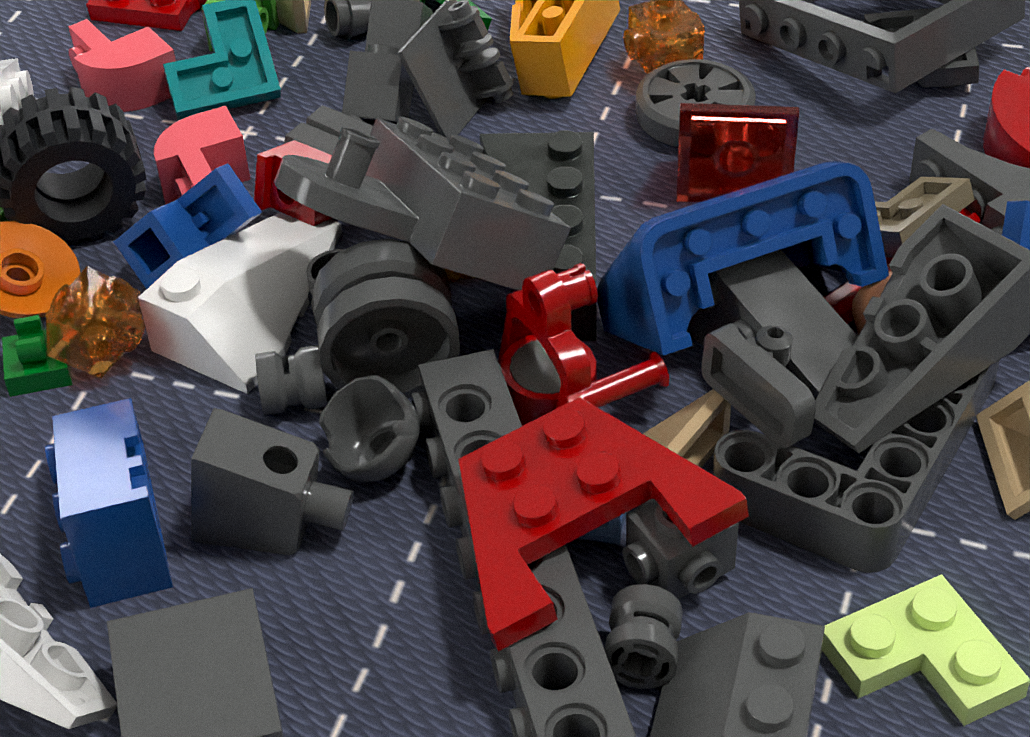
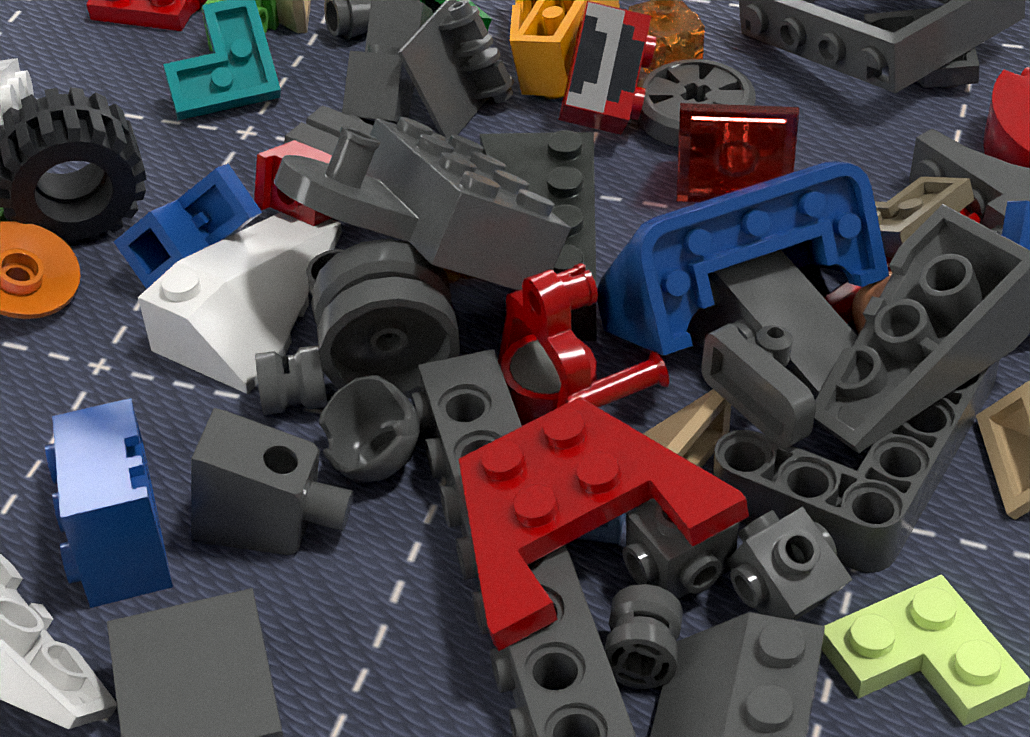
green tile [2,315,72,397] -> none
clear orange brick [46,266,145,378] -> none
coral brick [68,19,176,112] -> none
coral brick [154,106,251,204] -> none
none -> brick [558,1,657,135]
none -> dark grey brick [725,507,853,620]

